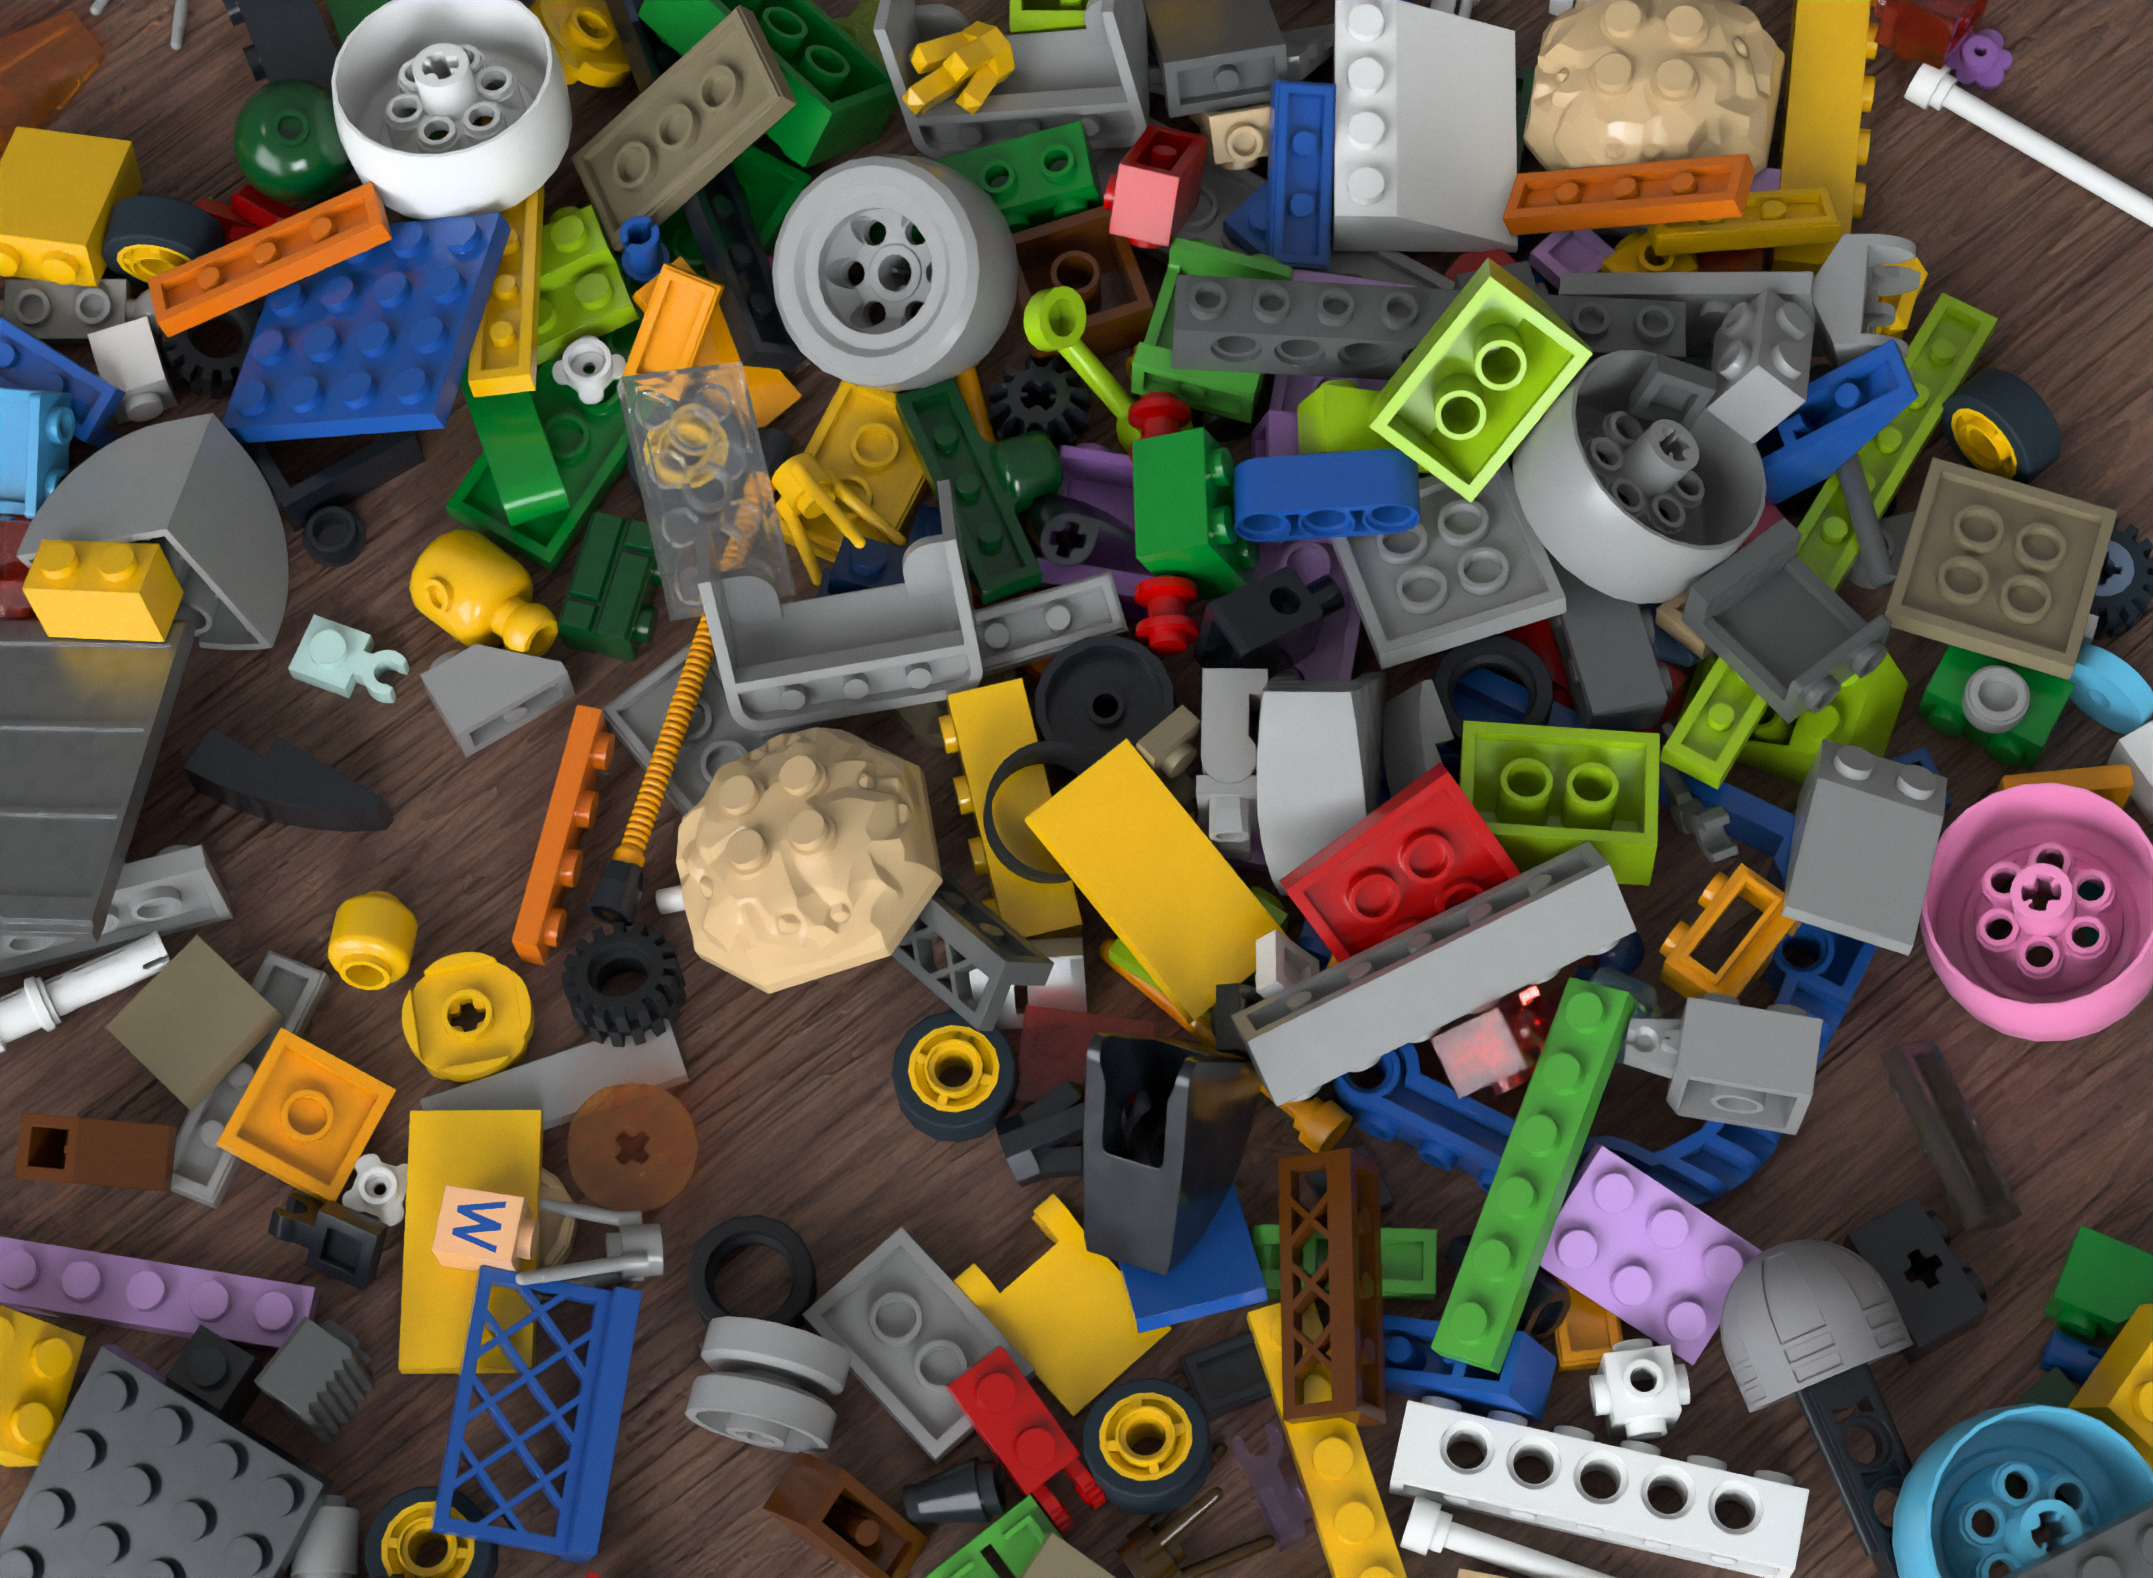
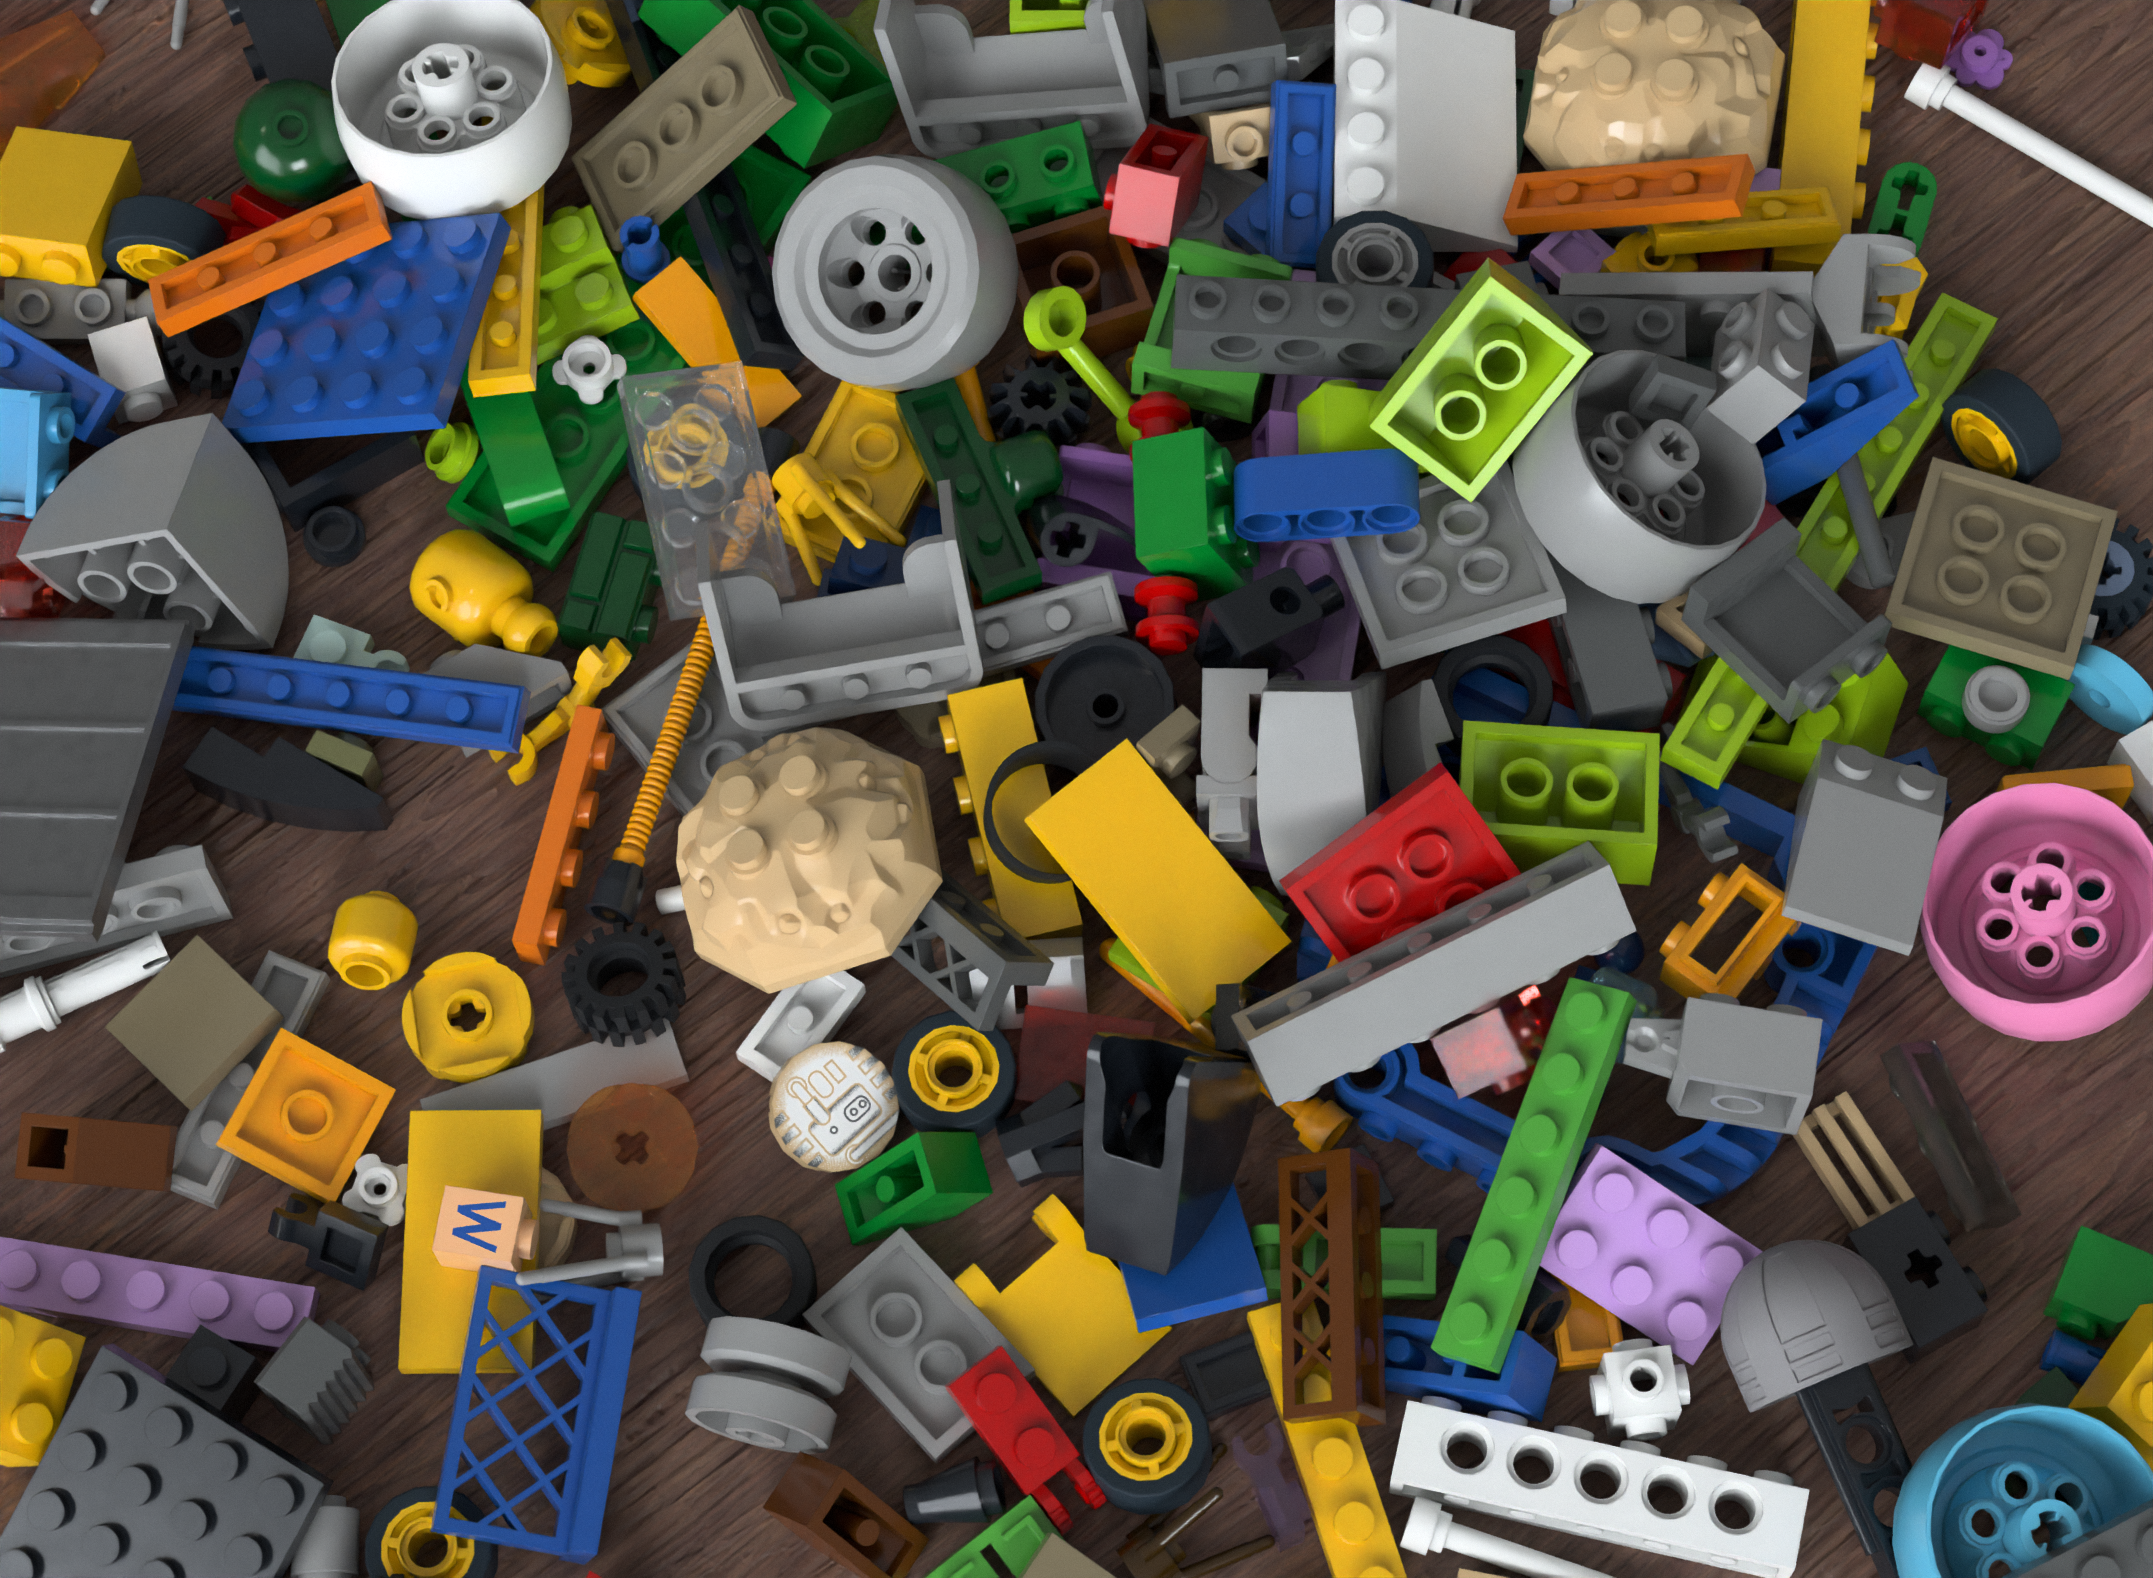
yellow brick [22,539,184,642] -> none
light orange tile [621,263,725,403] -> none
yellow rock [901,21,1015,115] -> none
white plate [1255,929,1319,999] -> none
none -> blue tile [172,646,531,753]
none -> olive plate [305,730,384,793]
none -> lime plate [425,422,481,484]
none -> yellow piece [488,637,632,786]
none -> white plate [736,970,866,1082]
none -> tile [768,1041,900,1173]
none -> green slope [835,1132,993,1245]
none -> light grey wheel [1316,210,1434,288]
none -> tan tile [1792,1091,1915,1230]
none -> green beam [1867,162,1937,258]

